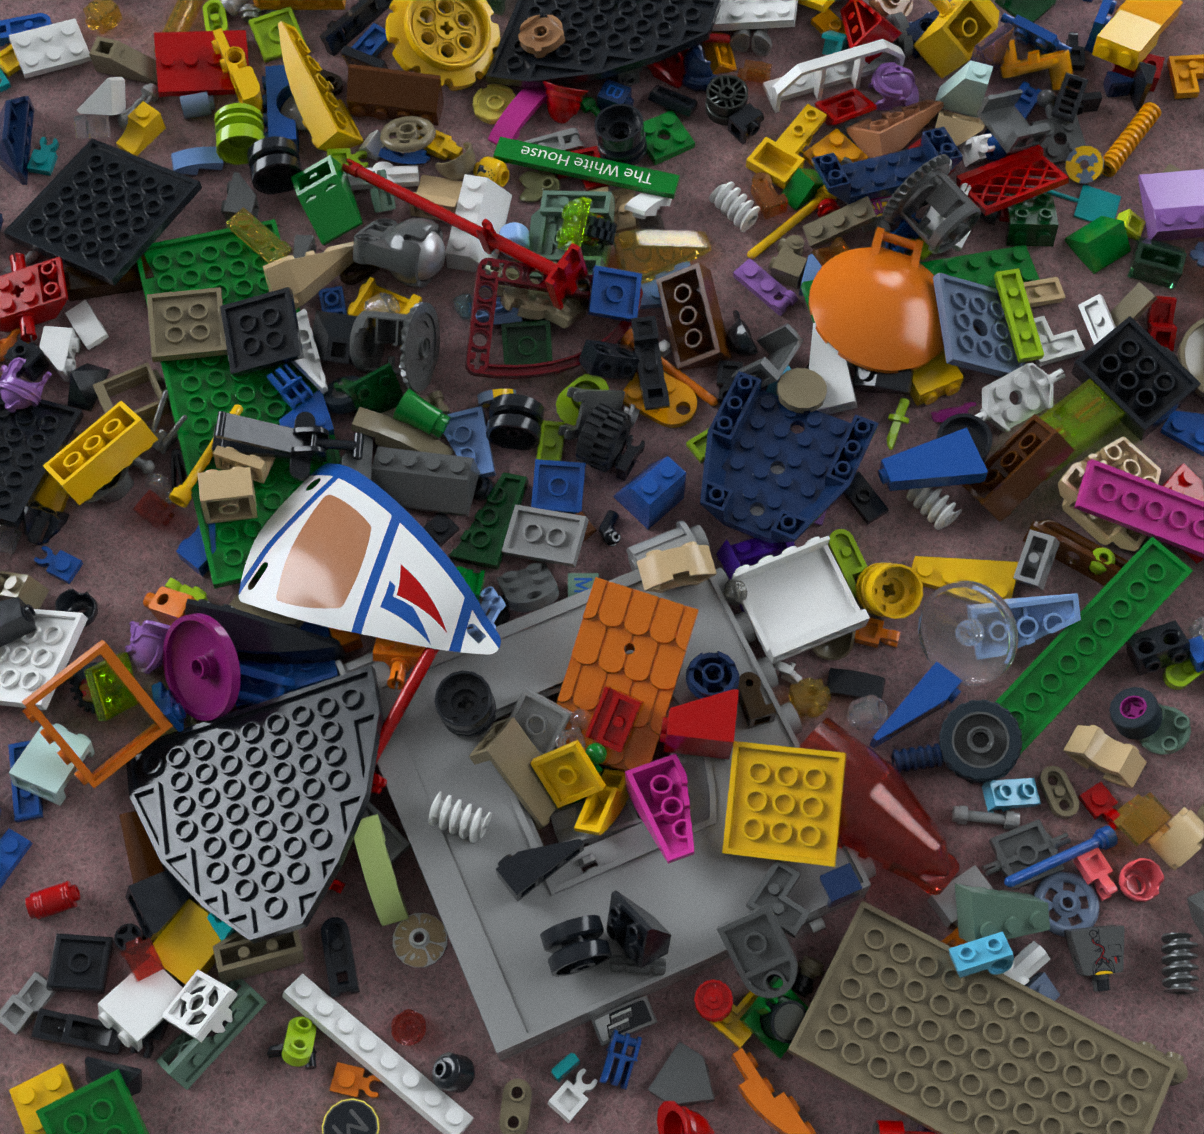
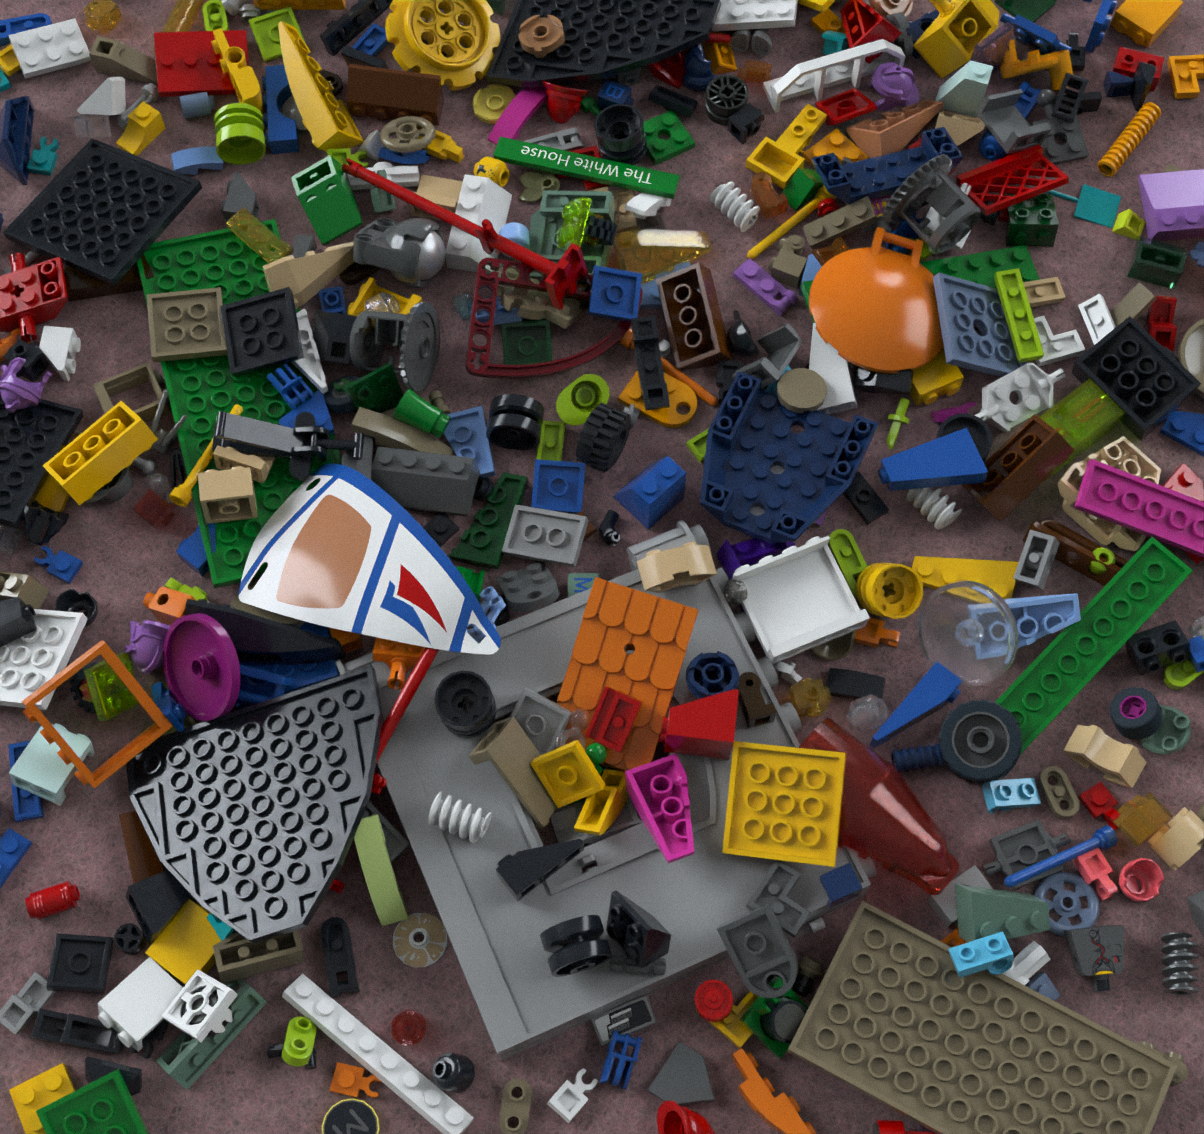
white slope [65,300,109,350] -> none
black slope [68,363,110,412] -> none
clear red bracket [121,936,164,982] -> none
black wheel [247,136,302,195] -> none
dark tan helmet [435,142,476,180] -> none
piece [477,388,516,408] -> none
teal tile [551,1053,580,1083] -> none
dark grey flag [558,387,625,440] -> none
black brick [579,339,640,381] -> none
black plate [614,435,645,481] -> none
light grey bar [952,805,1020,830] -> none
white plate [959,134,995,167] -> none
green slope [1064,216,1131,274] -> none
yellow piece [1065,146,1104,183] -> none
yellow brick [1092,9,1162,71] -> none

